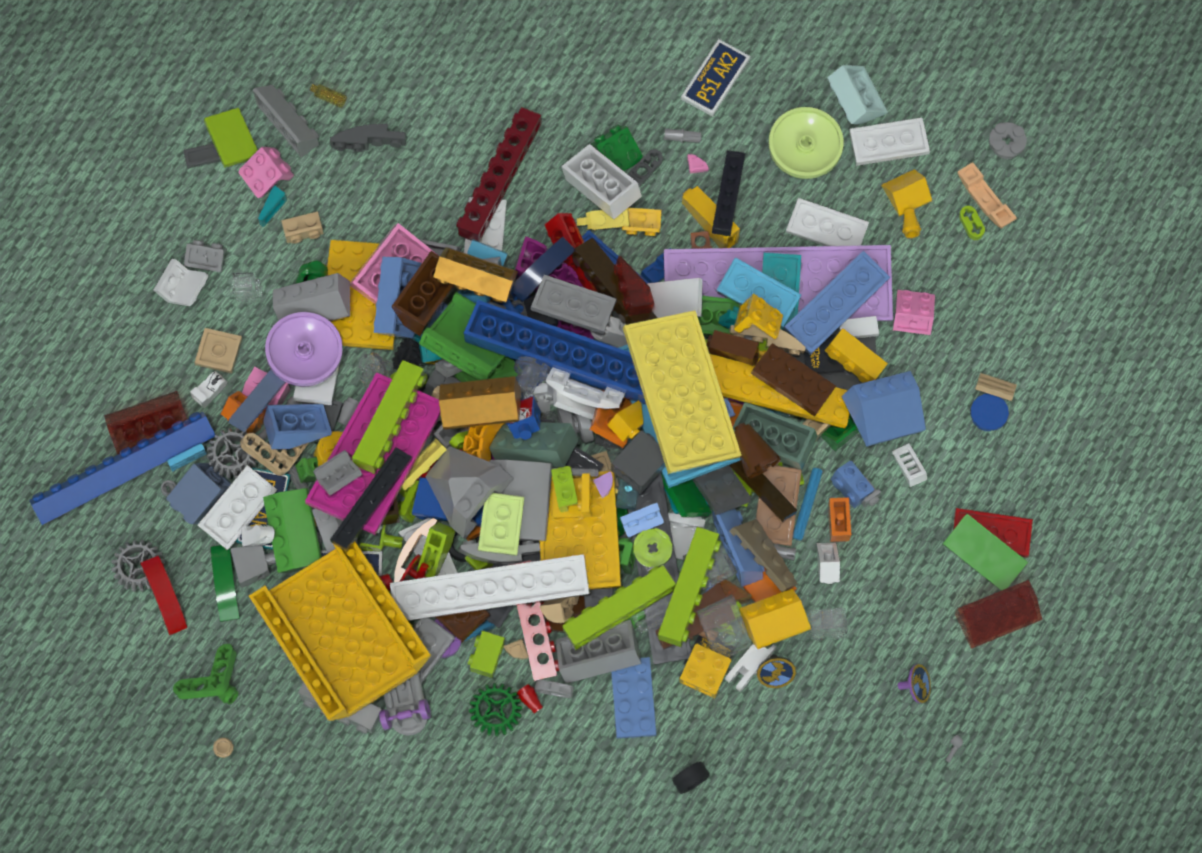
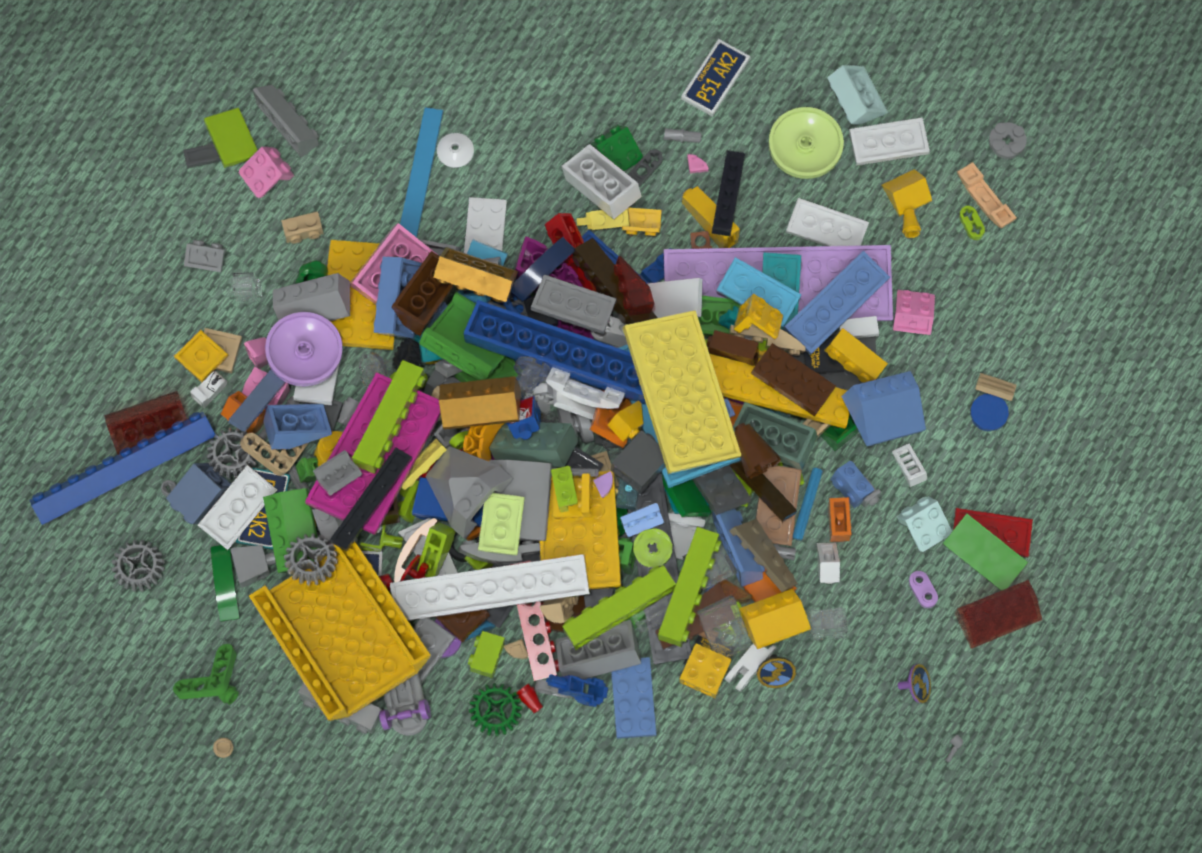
red slope [140,555,187,635] -> none
white bracket [154,259,208,306] -> none
medium azure tile [167,443,207,472] -> none
white leg [241,525,274,547] -> none
teal slope [258,185,287,227] -> none
clear yellow cylinder [310,84,347,108] -> none
dark grey slope [330,124,406,152] -> none
dark red brick [456,107,542,242] -> none
black tyre [672,761,710,794] -> none
none -> yellow tile [174,330,228,383]
none -> bright pink slope [244,337,268,369]
none -> light grey gear [284,533,338,586]
none -> dark azure tile [400,107,443,238]
none -> white dish [437,133,474,168]
none -> blue piece [546,674,608,707]
none -> light aqua bracket [897,496,952,552]
none -> lavender plate [909,571,938,608]

